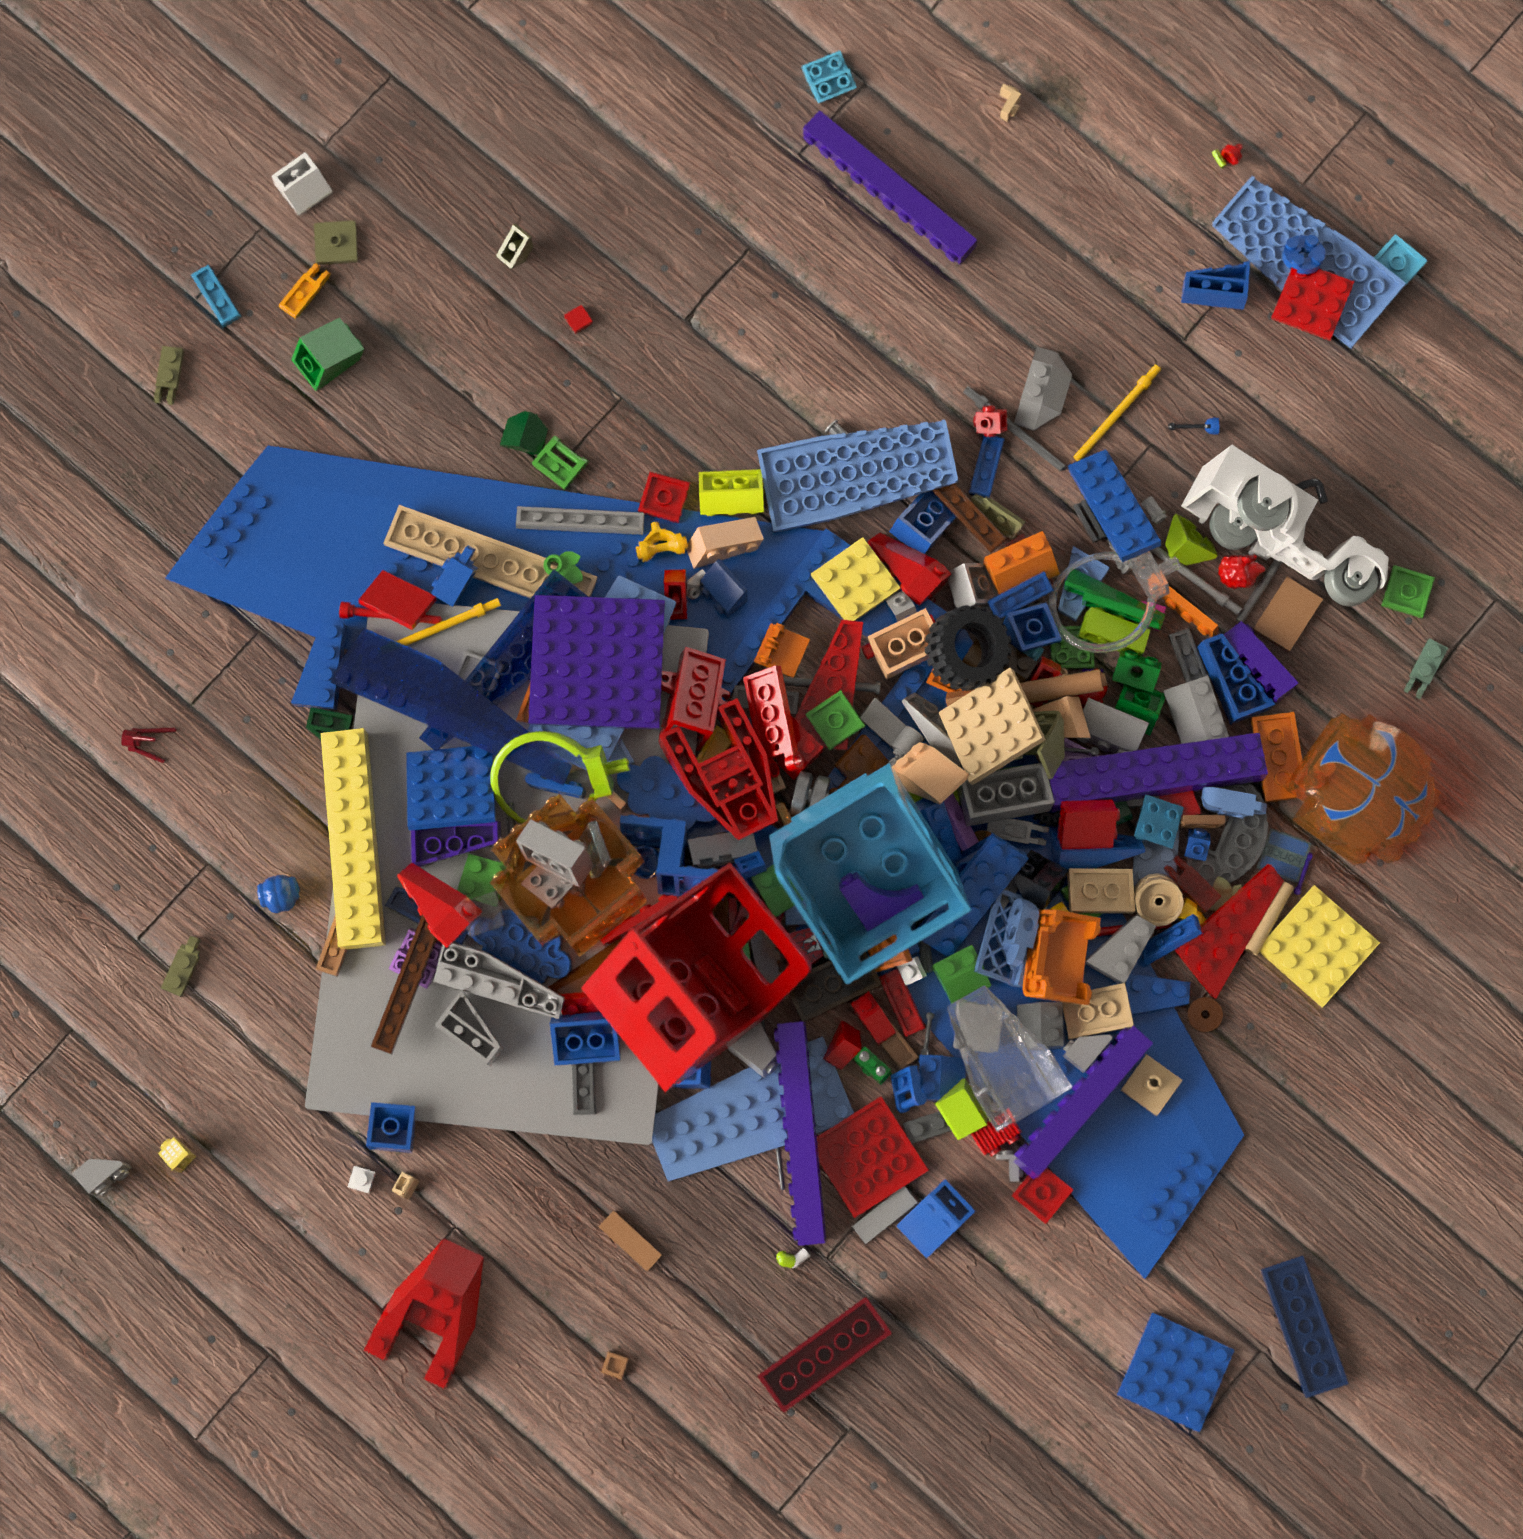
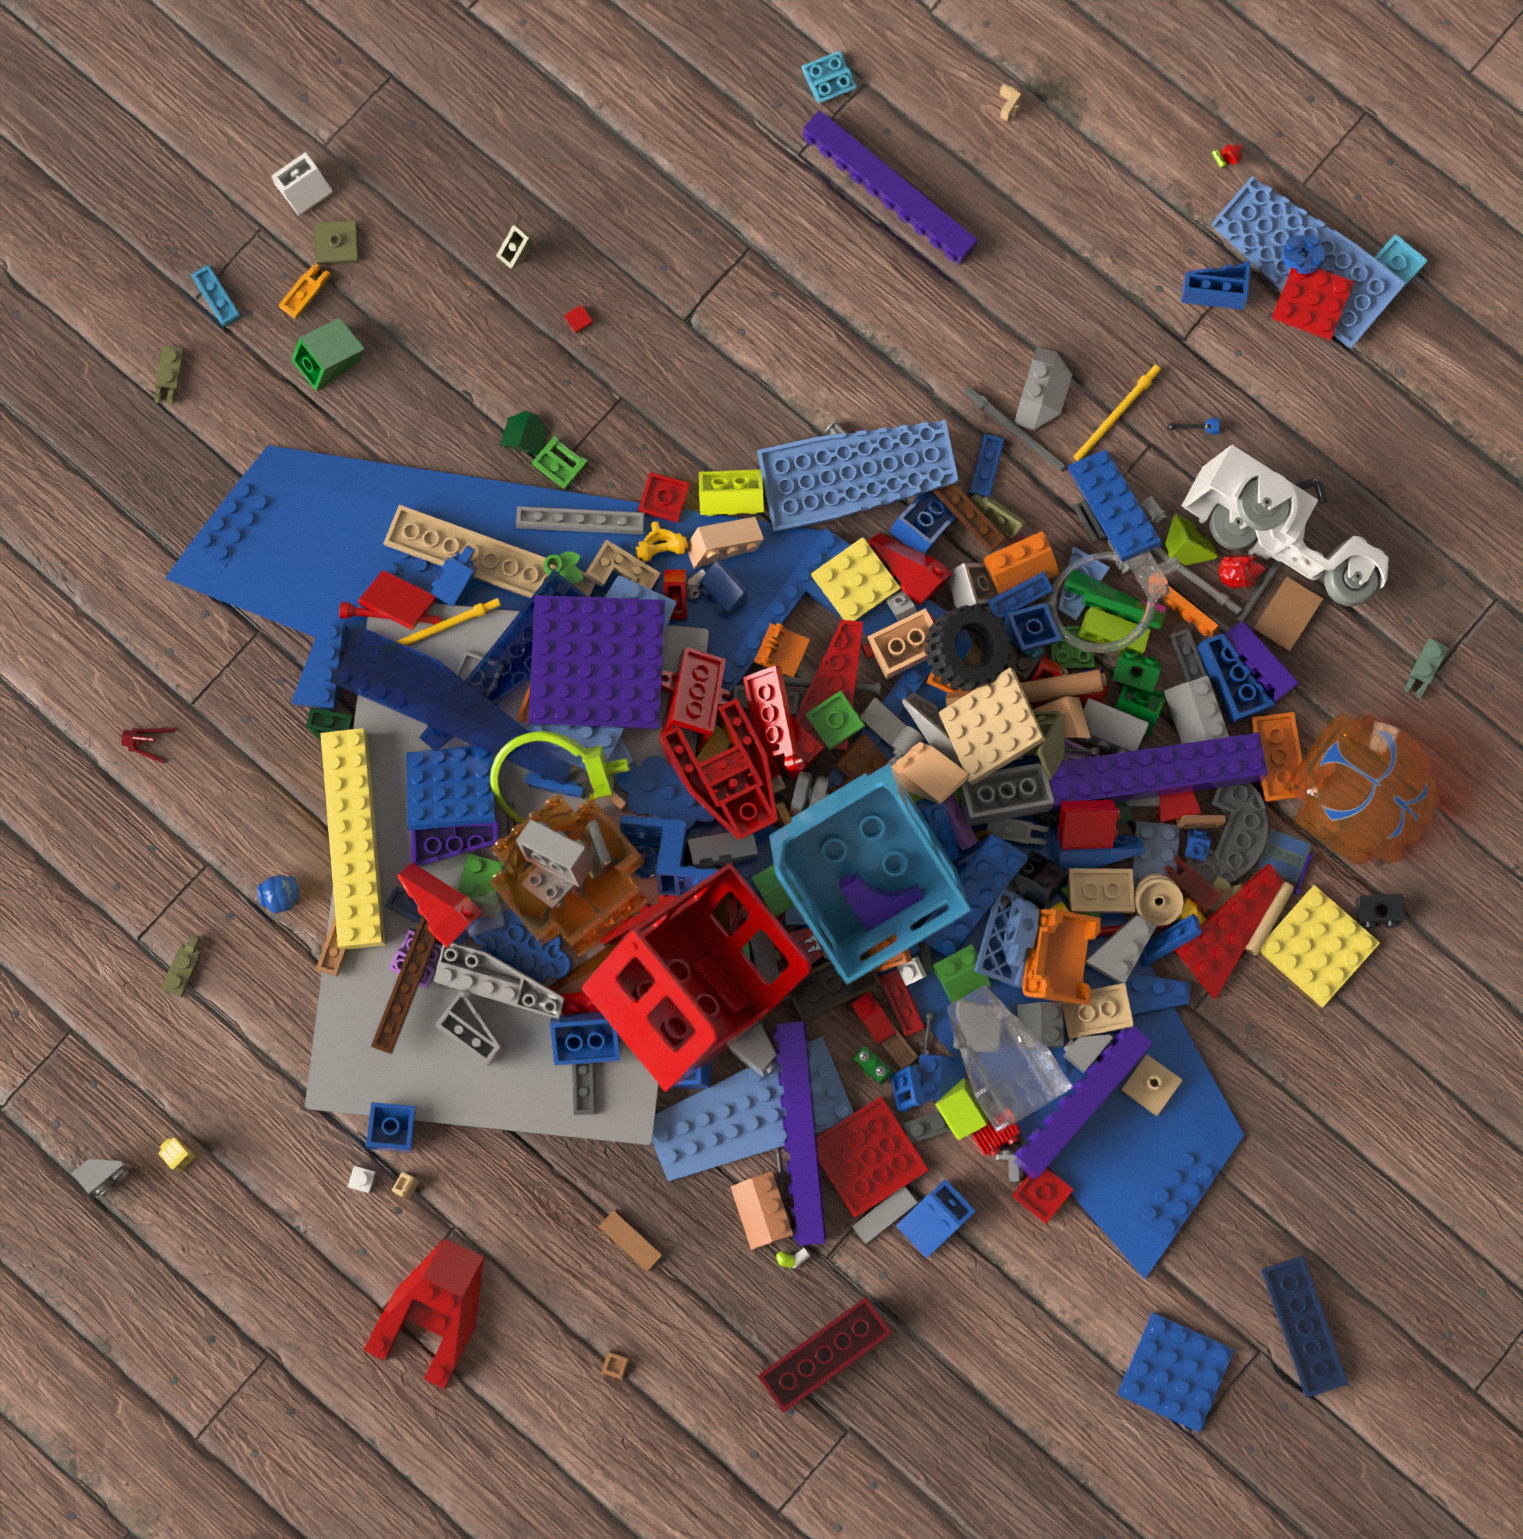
blue bracket [734,851,767,884] -> none
red slope [823,1021,861,1070] -> none
brick [973,405,1007,437] -> none
dark azure hinge [1134,795,1184,849] -> none
reddish brown piece [1187,997,1223,1033] -> none
medium blue piece [1201,787,1267,819] -> none
bright green tile [1381,565,1435,618] -> none
none -> tan plate [584,540,660,590]
none -> nougat slope [731,1171,793,1250]
none -> black brick [1356,894,1405,928]

